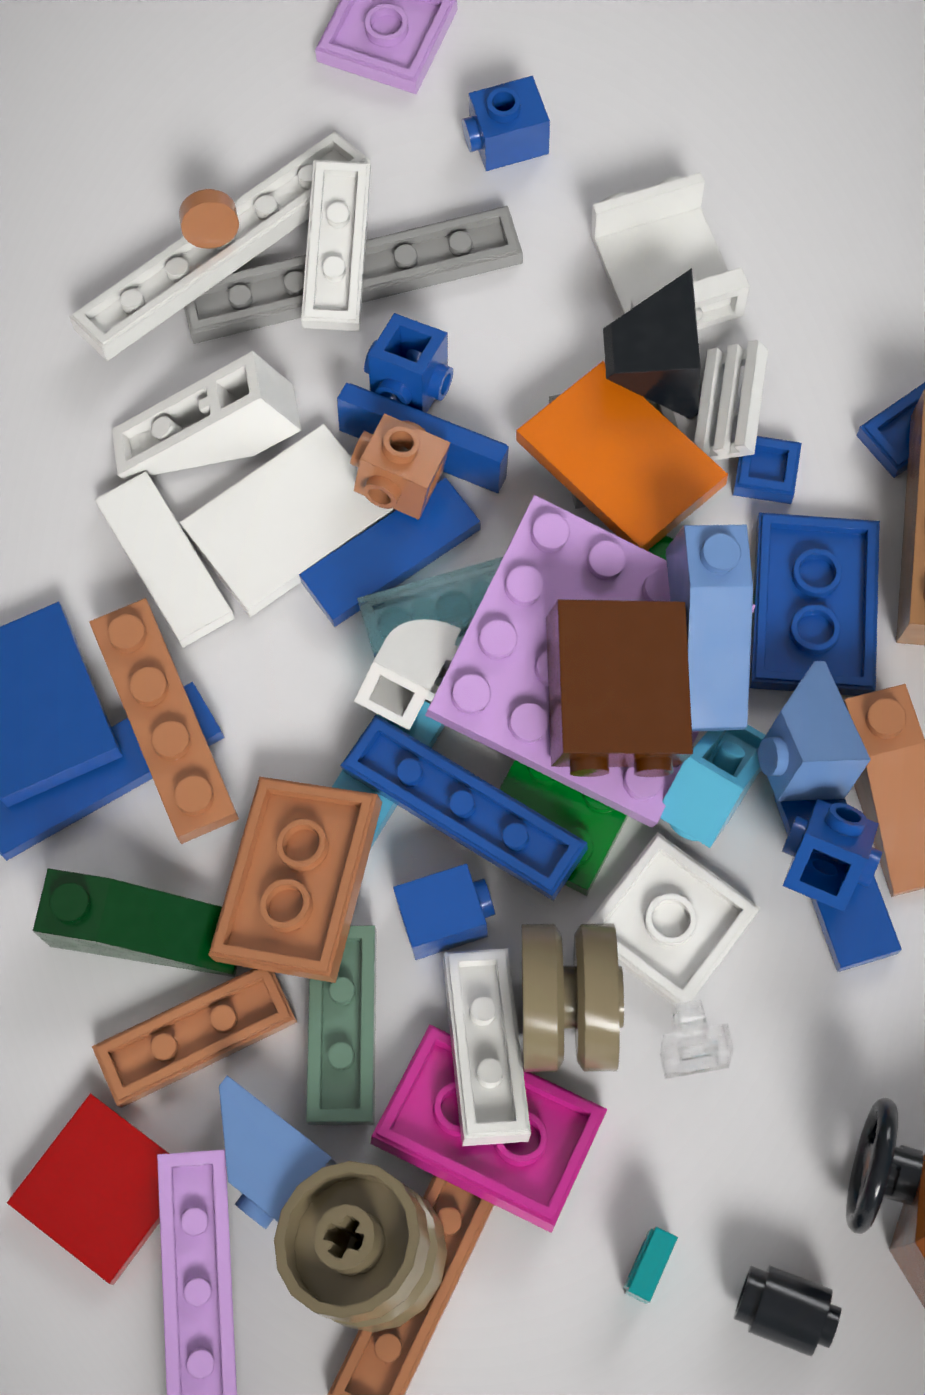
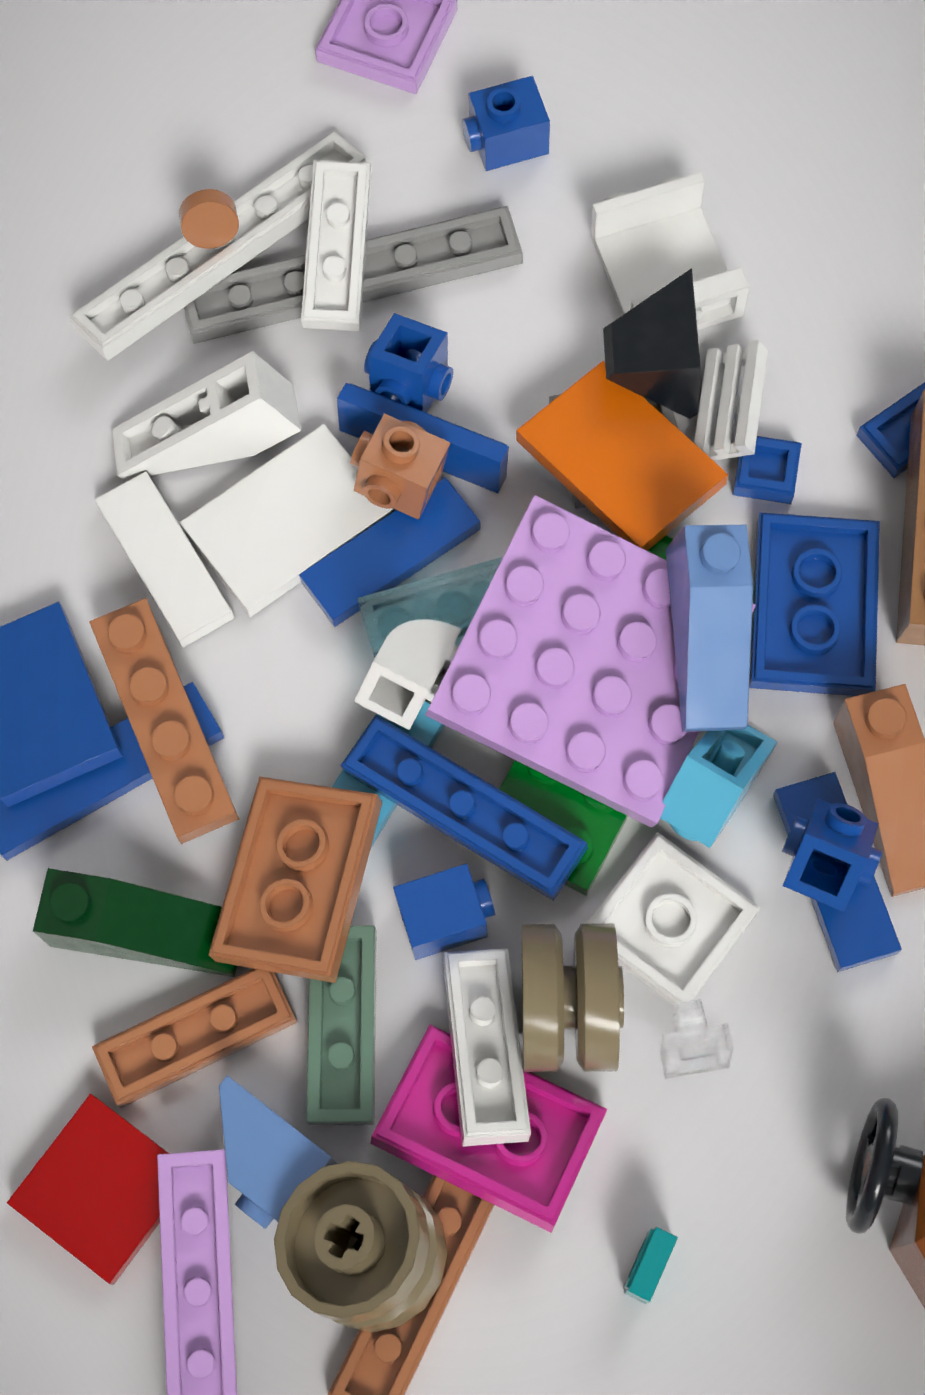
reddish brown brick [546,599,693,777] -> none
black brick [734,1265,841,1356] -> none
medium blue slope [757,661,871,801] -> none

